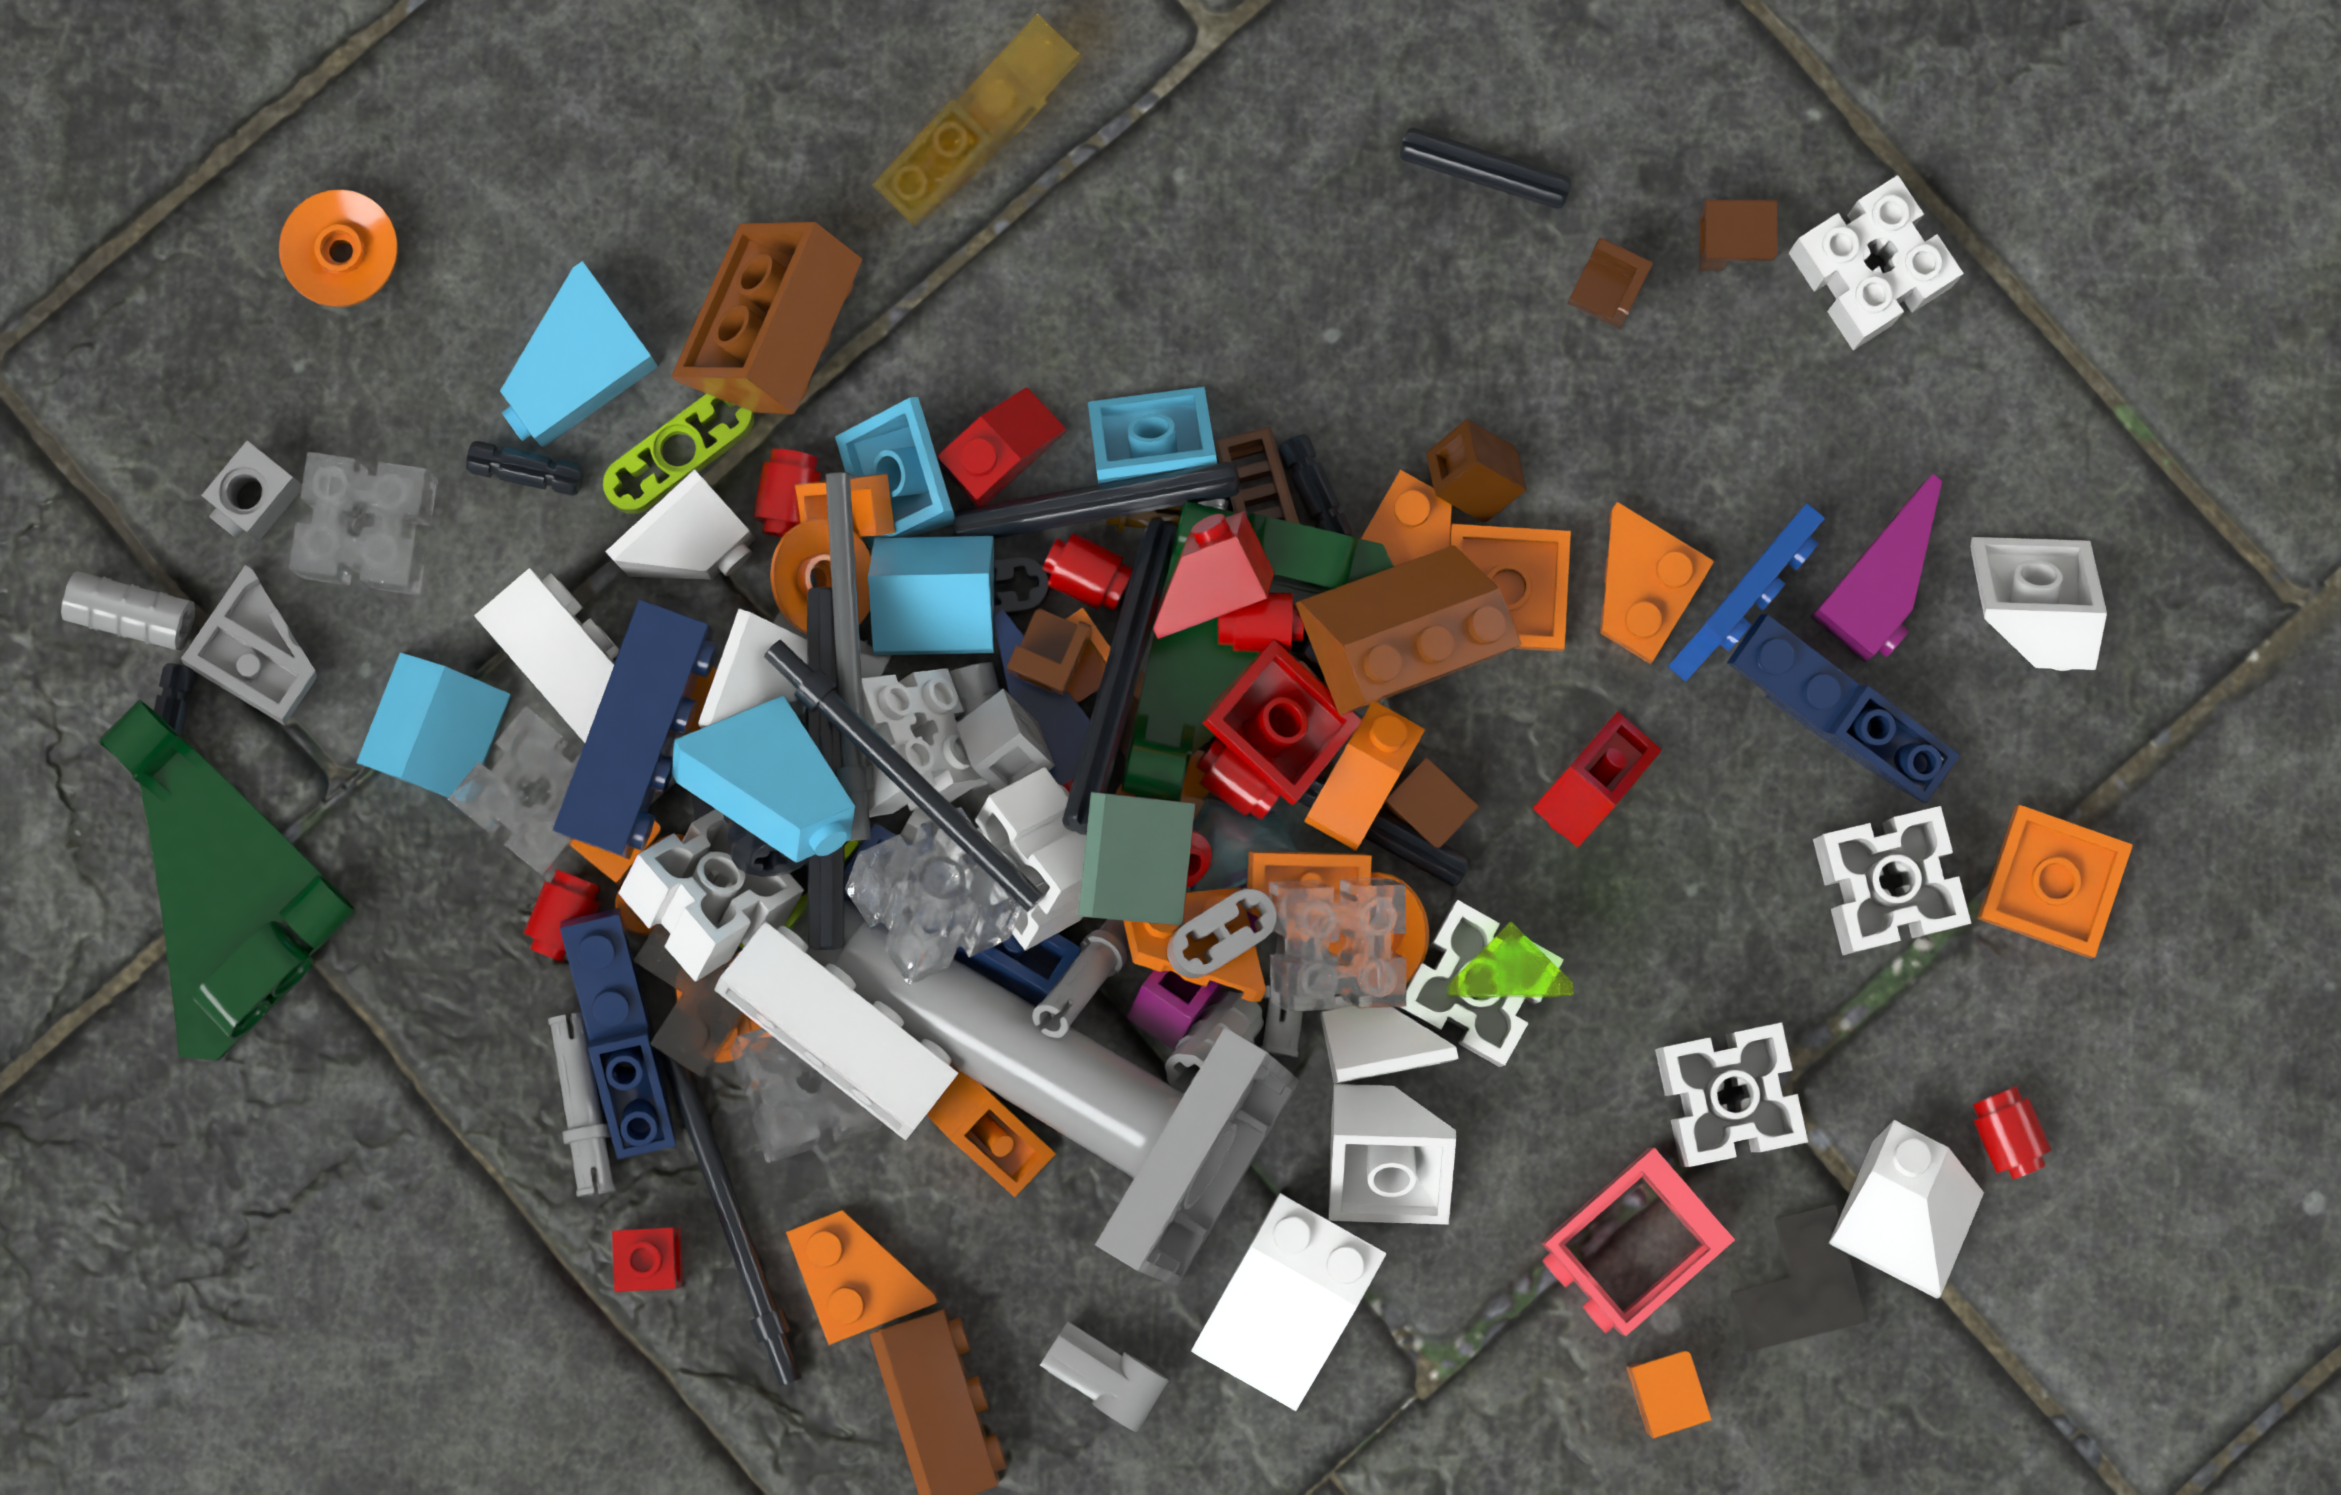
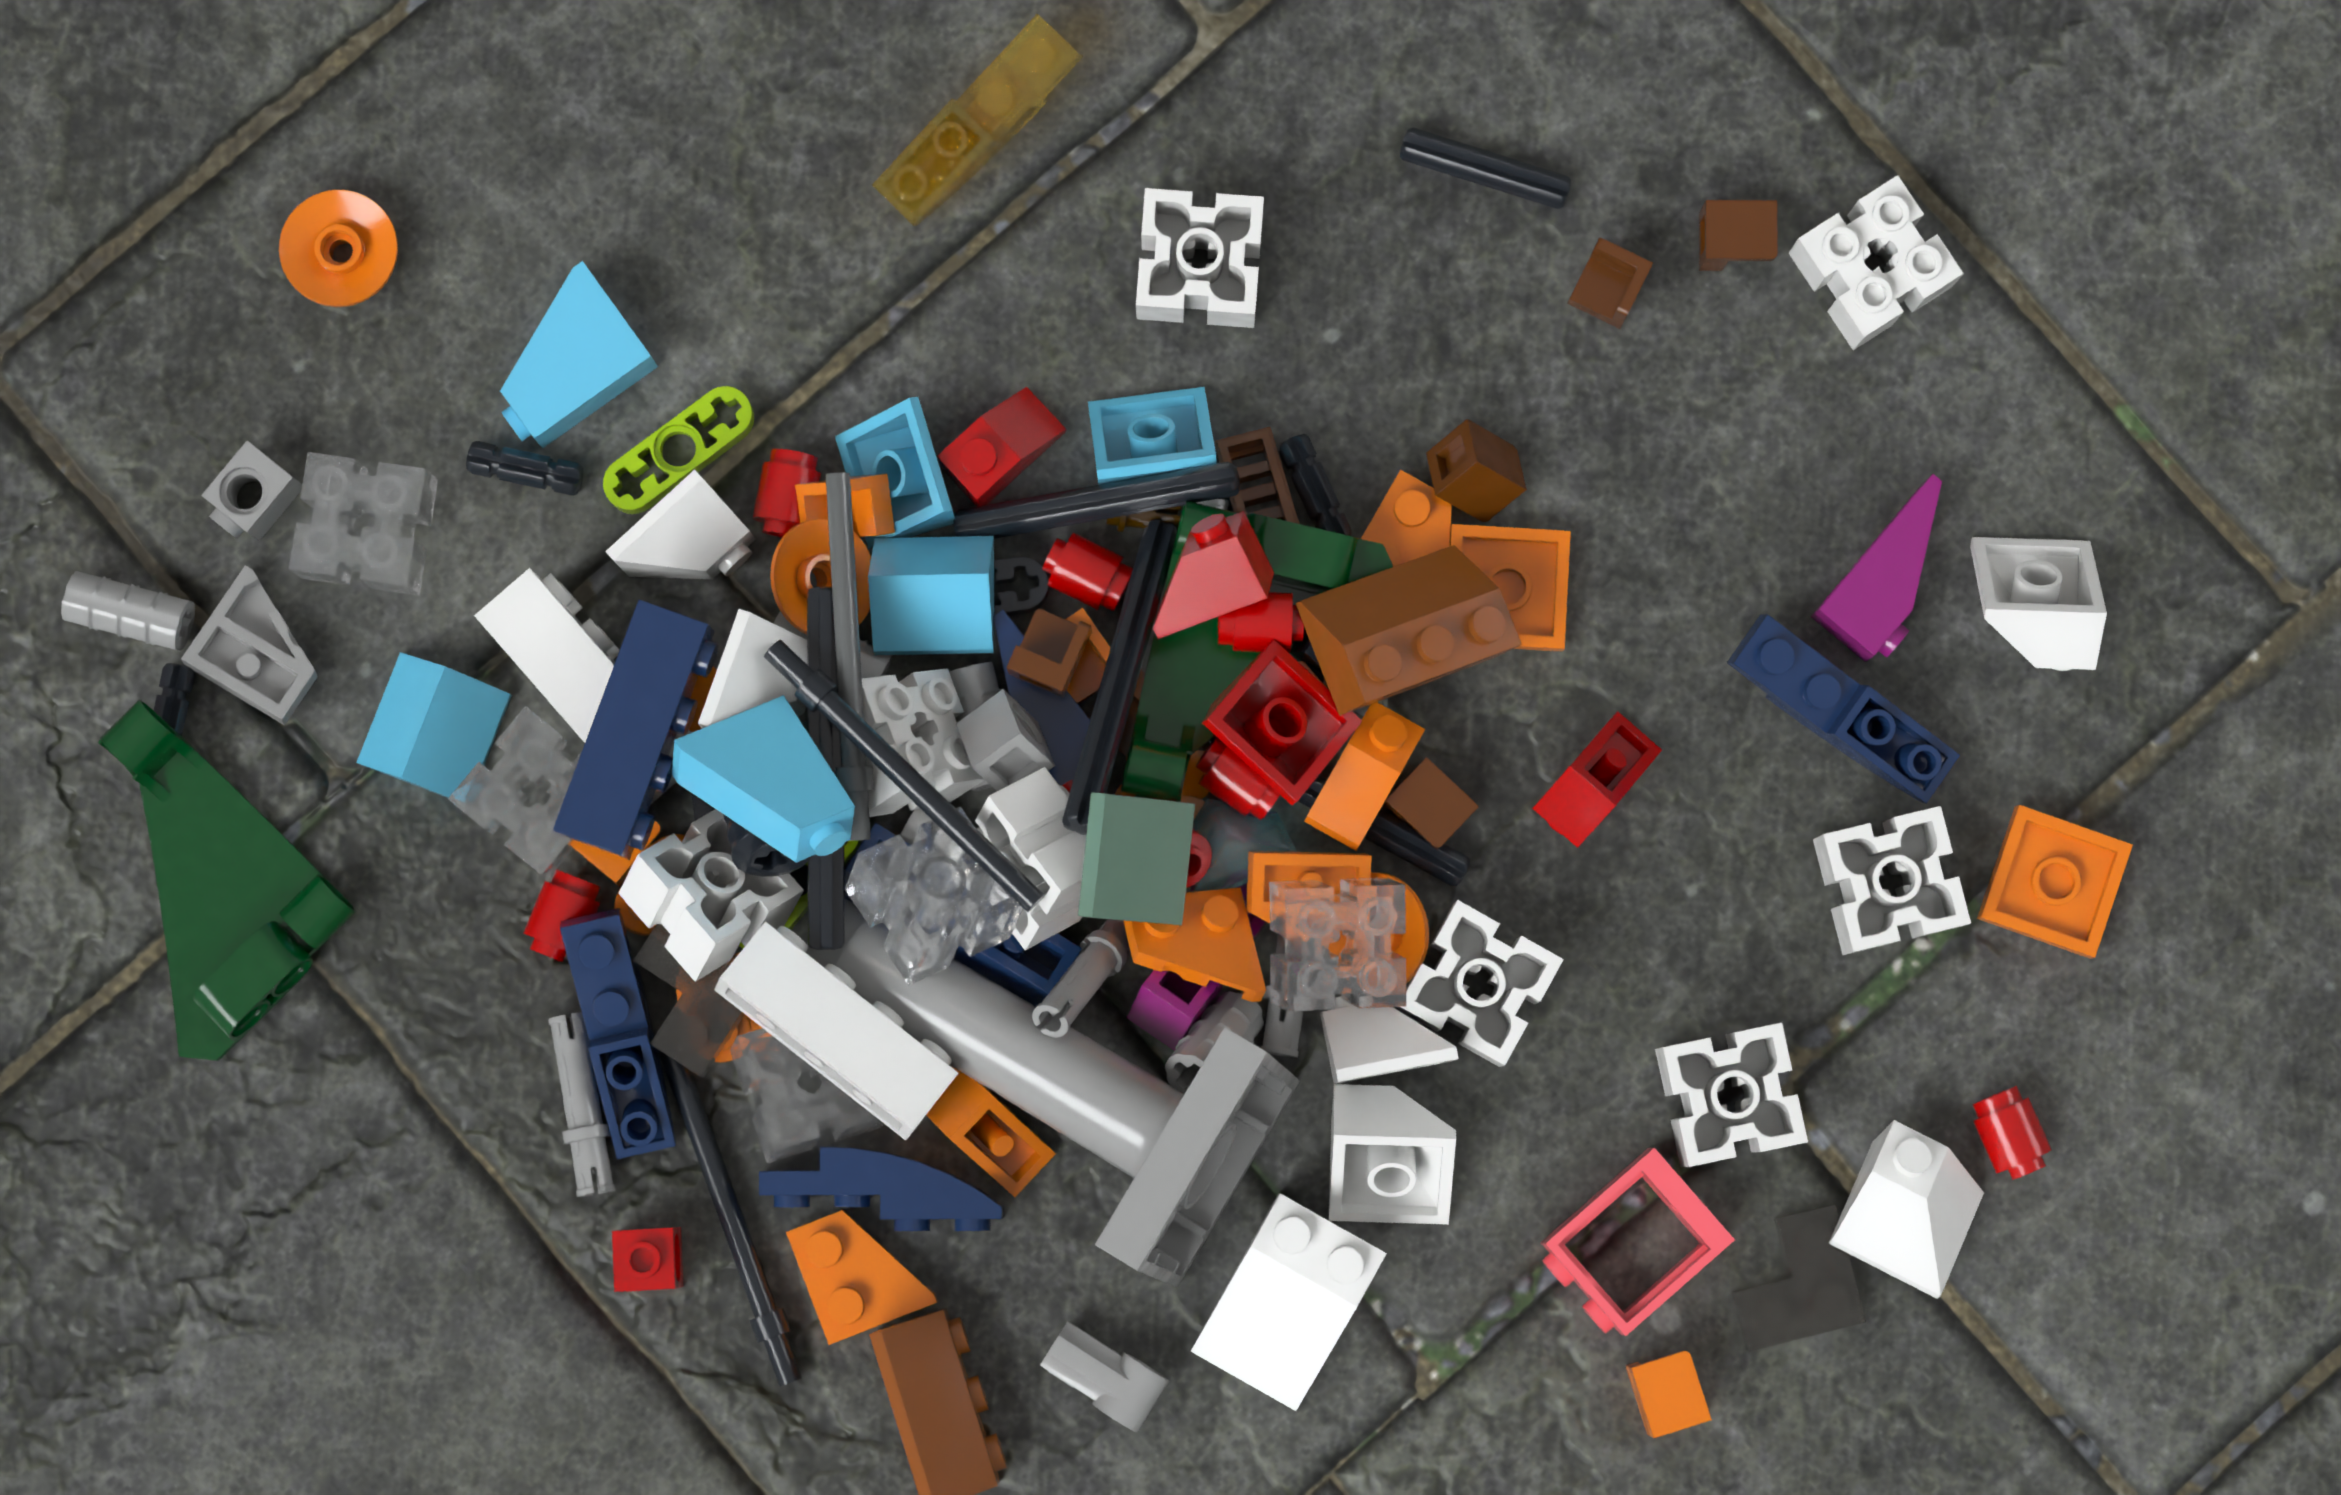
dark orange slope [671,222,862,414] -> none
light grey beam [1167,889,1276,978] -> none
clear neon green slope [1446,922,1573,998] -> none
orange wing [1600,502,1715,664] -> none
blue wing [1668,503,1825,682] -> none
none -> dark blue slope [759,1146,1004,1231]
none -> white brick [1136,188,1264,328]

